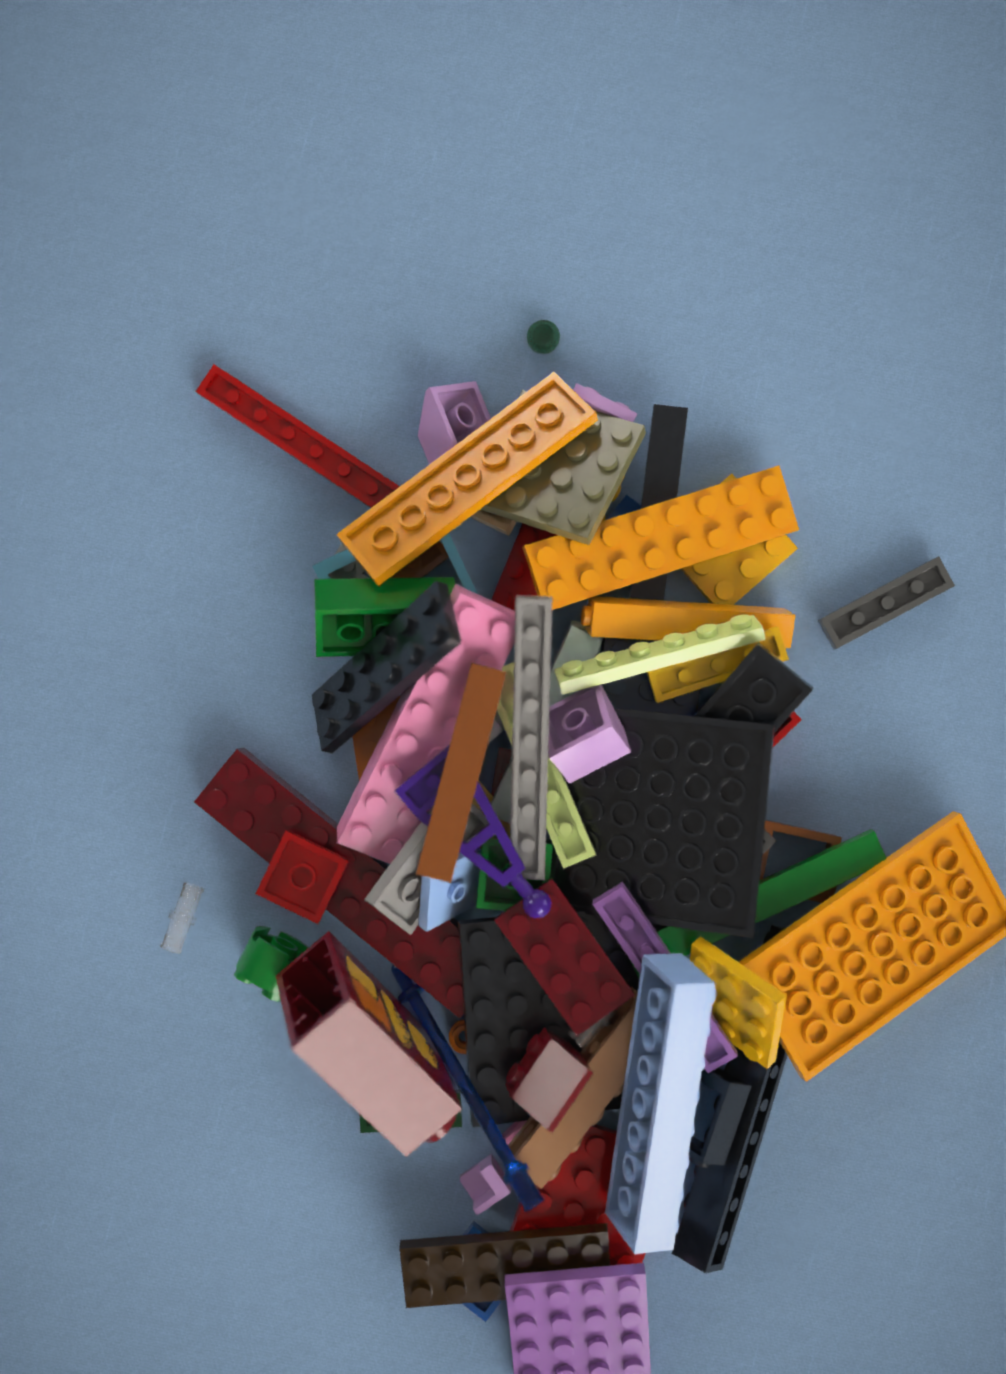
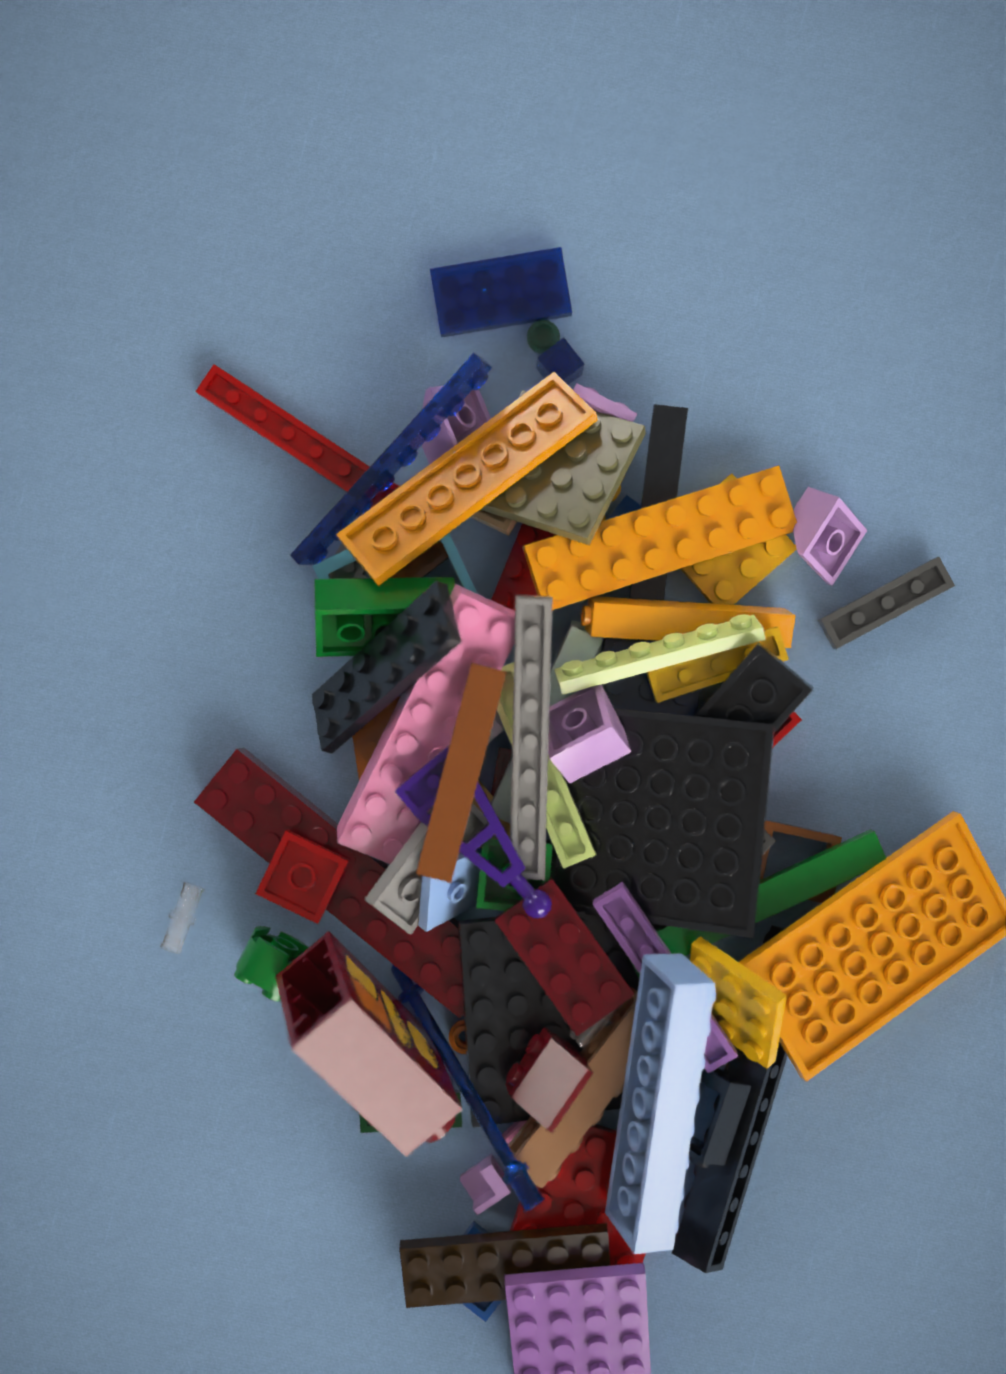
none -> clear blue plate [290,353,493,565]
none -> clear blue plate [430,247,572,338]
none -> clear blue brick [536,337,585,385]
none -> lavender slope [793,487,867,586]

